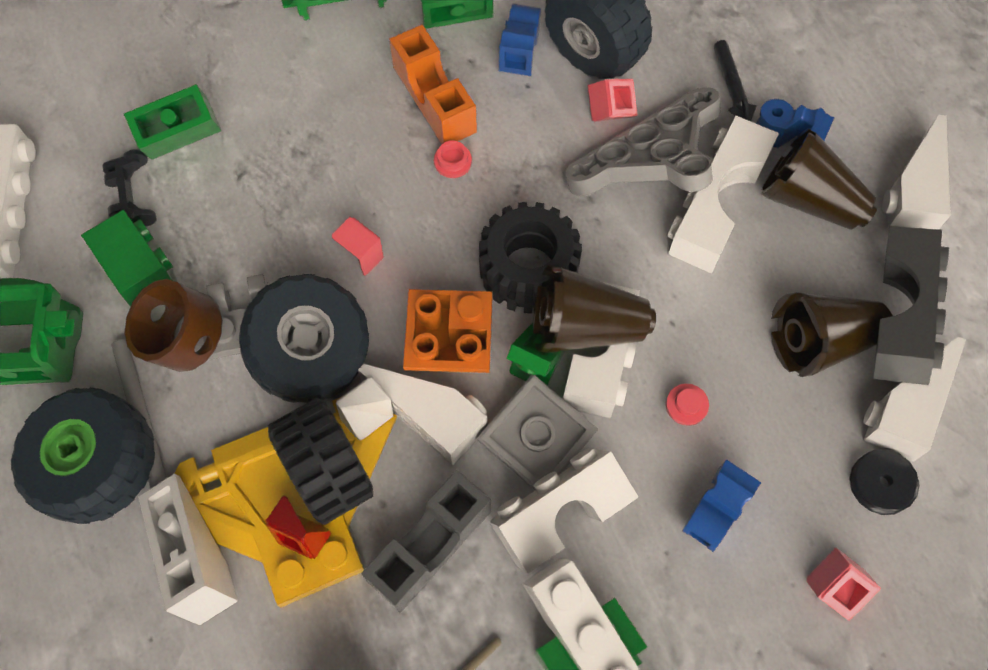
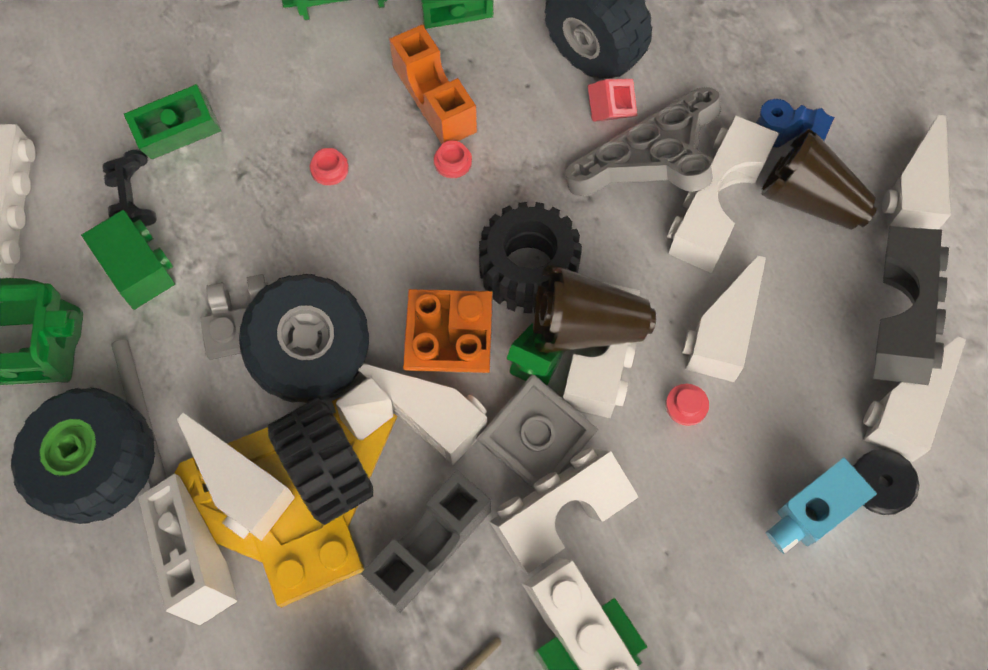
reddish brown piece [124,279,223,372] -> none
red slope [265,496,331,559] -> none
coral slope [332,217,384,276] -> none
blue leg [499,4,541,76] -> none
blue leg [682,459,762,552] -> none
black piece [714,40,757,121] -> none
dark brown cone [771,292,893,377] -> none
coral slope [806,548,881,621] -> none
none -> white slope [177,413,295,541]
none -> coral plate [310,148,349,185]
none -> white slope [682,255,766,382]
none -> medium azure torso [766,457,877,554]

